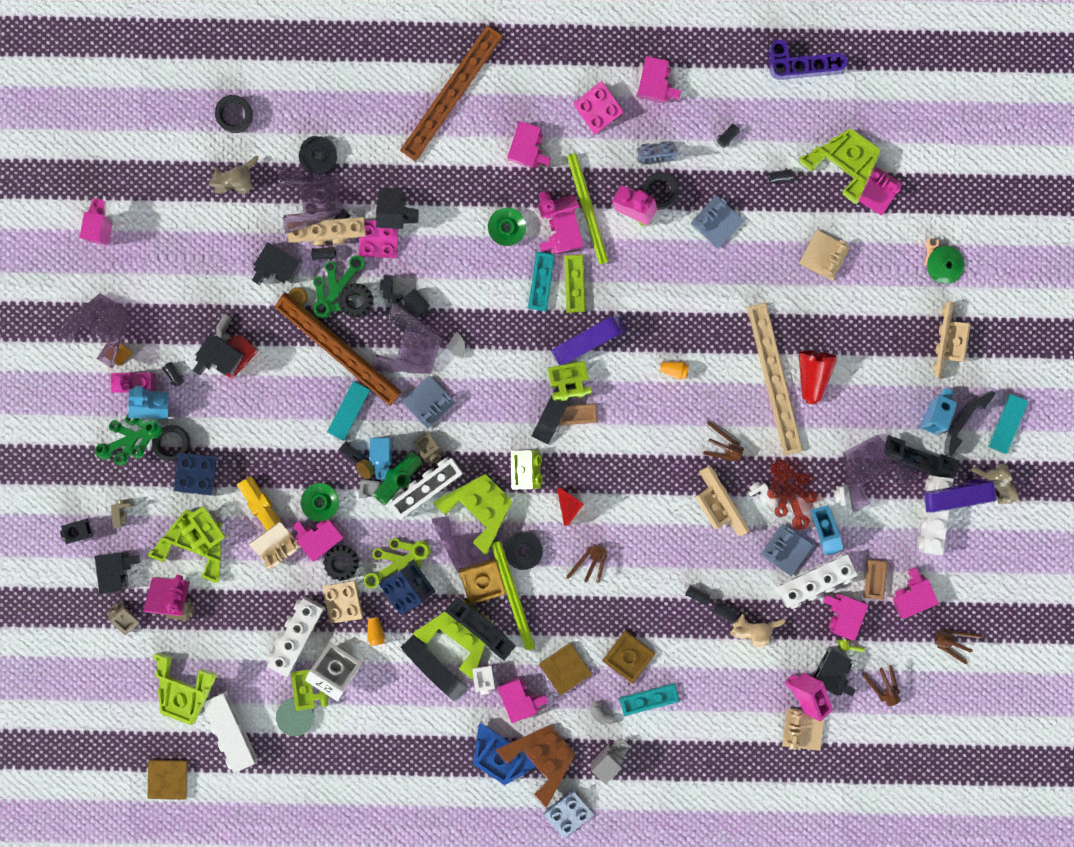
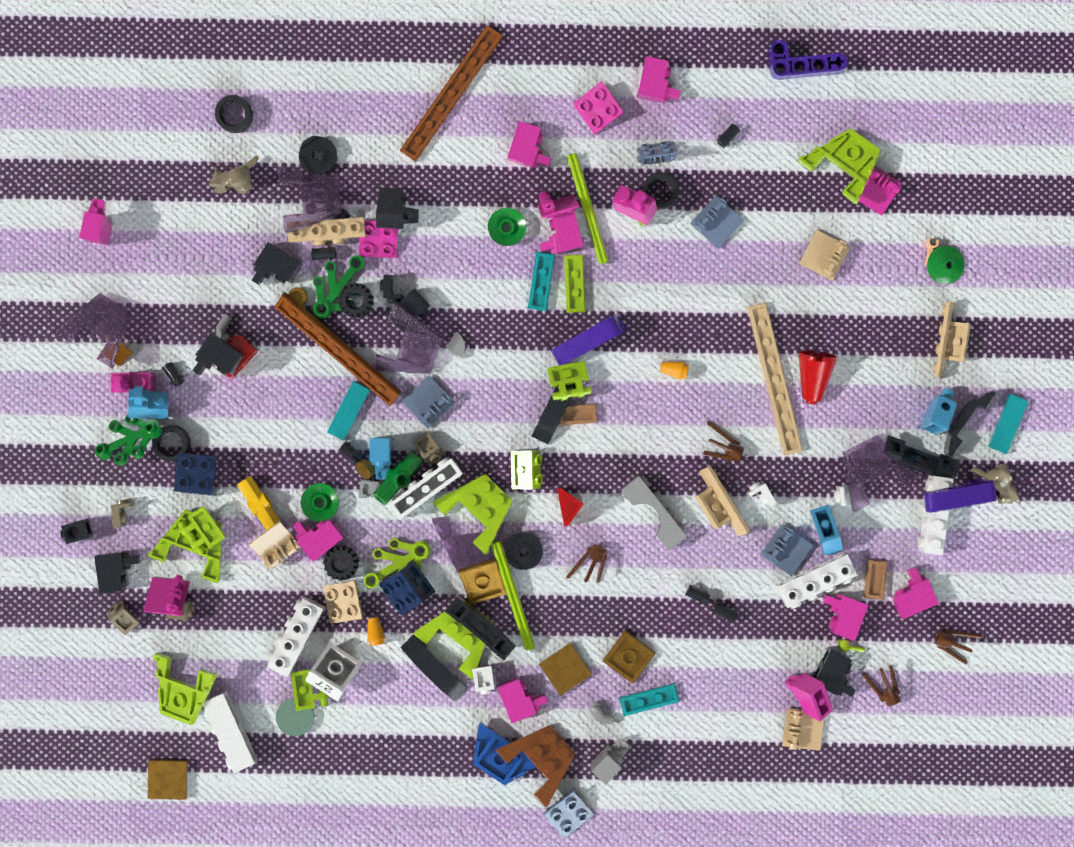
tan animal [730,614,786,648] -> none
clear red plant [767,459,817,531] -> none
black pin [768,168,793,184] -> none
none -> light grey arch [620,476,687,551]

